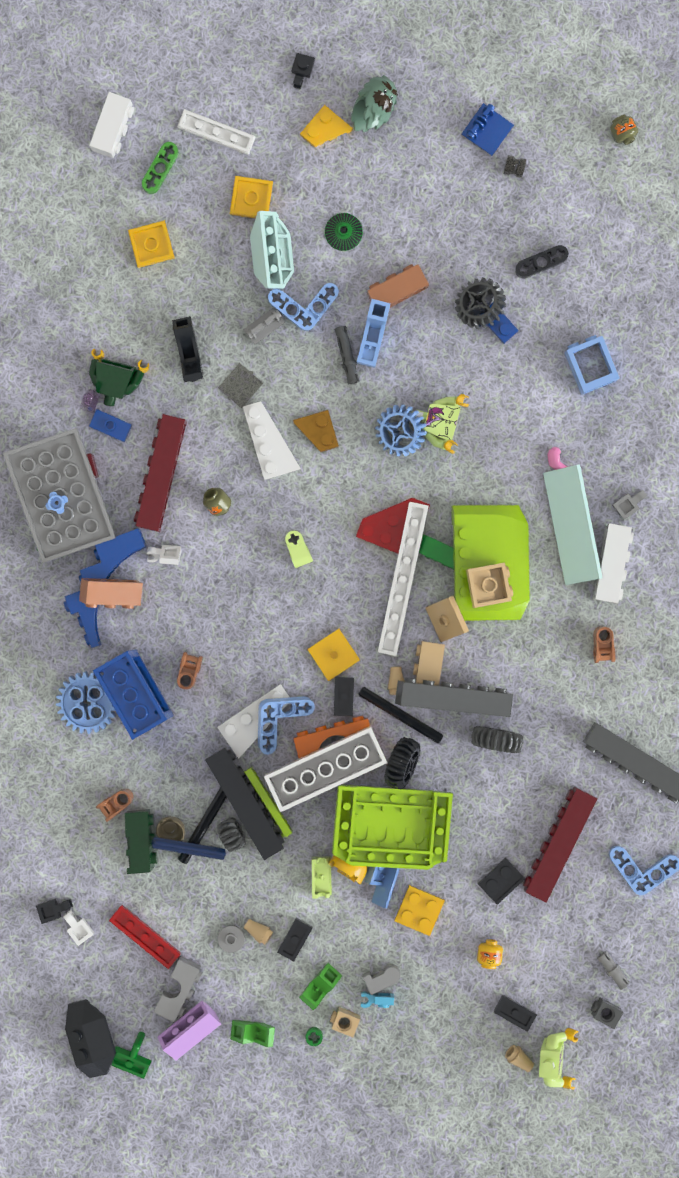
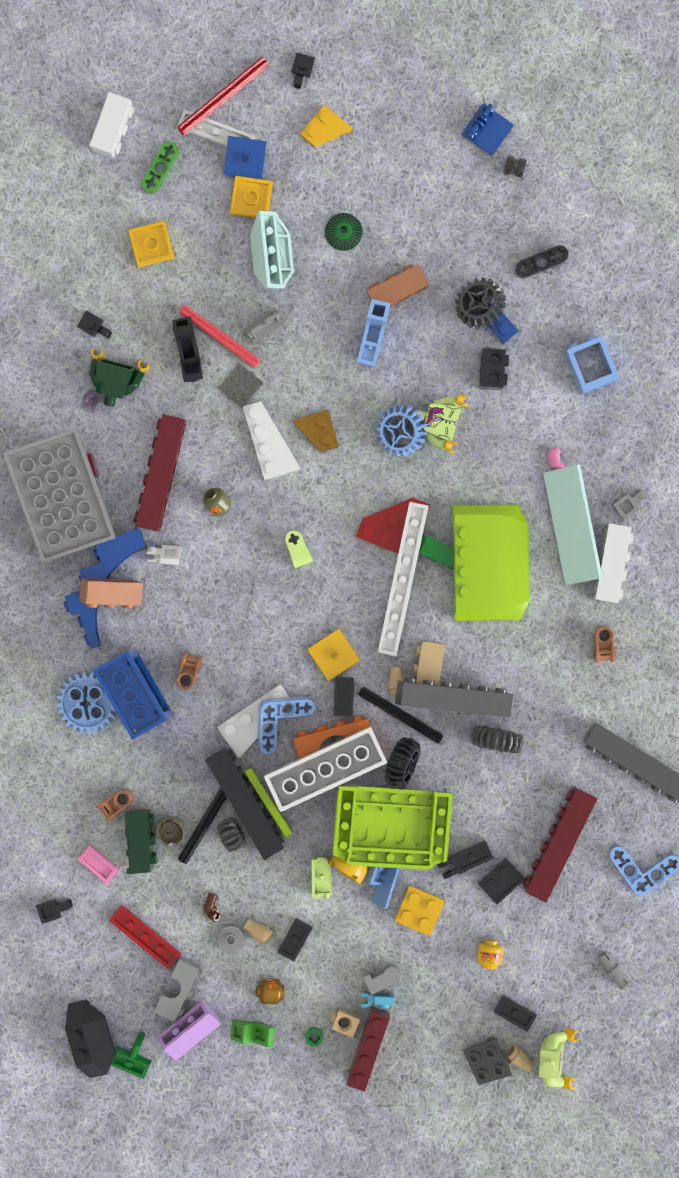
light blue plate [46,492,68,514] -> none
white plate [63,909,94,946] -> none
blue plate [89,409,132,442] -> none
dark blue axle [151,837,226,860] -> none
light blue beam [268,283,339,331] -> none
bright green slope [299,963,342,1010] -> none
dark grey pin [334,326,360,385] -> none
sand green head [351,75,398,132] -> none
tan plate [425,596,469,642] -> none
tan plate [466,563,513,608] -> none
dark grey brick [591,997,624,1029] -> none
olive head [610,114,638,145] -> none
none -> black plate [77,310,112,339]
none -> bright pink tile [77,844,119,884]
none -> axle [178,57,268,135]
none -> coral axle [179,305,260,368]
none -> reddish brown arm [203,892,221,922]
none -> blue plate [224,136,267,179]
none -> pearl gold head [255,978,284,1005]
none -> dark red brick [346,1006,390,1092]
none -> black hinge [437,840,494,879]
none -> dark grey hinge [463,1037,512,1085]
none -> black brick [479,348,509,390]

